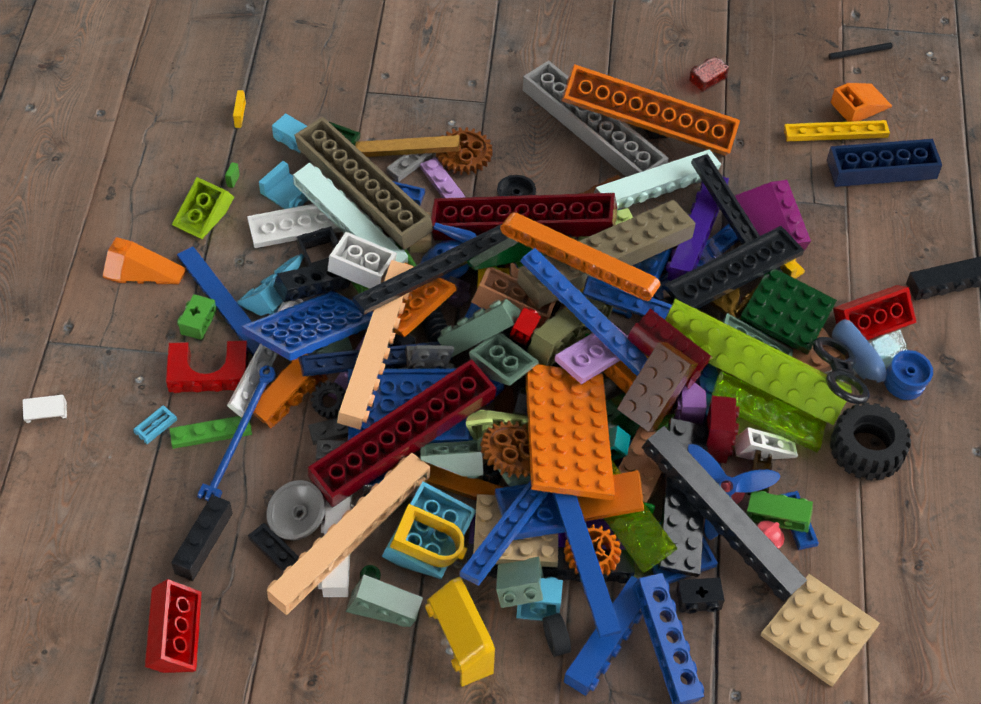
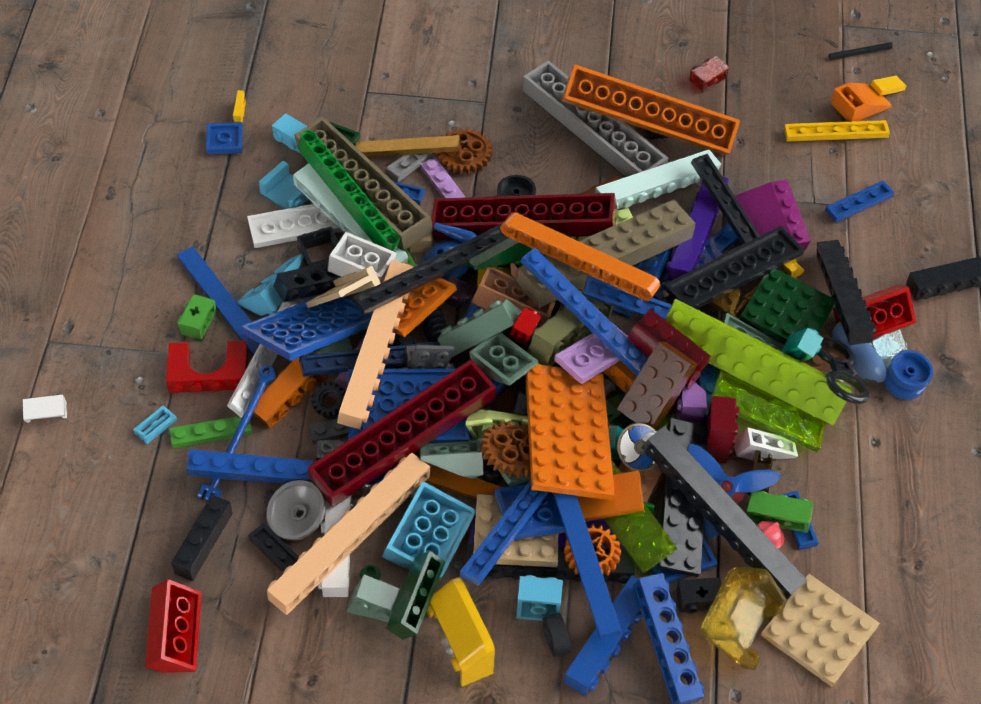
orange wedge [103,237,187,284] -> none
lime slope [172,177,234,239] -> none
bright green tile [225,162,240,188] -> none
yellow window [390,504,467,567] -> none
sand green panel [496,556,544,608] -> none
dark blue brick [827,139,942,187] -> none
black tyre [830,403,911,481] -> none
none -> blue brick [187,449,313,484]
none -> blue plate [206,122,243,154]
none -> green beam [298,130,400,252]
none -> tan fence [306,266,380,308]
none -> dark green brick [386,551,446,640]
none -> shield [617,423,657,472]
none -> clear yellow windscreen [701,567,787,670]
none -> teal brick [781,328,823,362]
none -> black brick [816,240,876,345]
none -> blue plate [825,180,894,223]
none -> yellow tile [870,76,907,96]

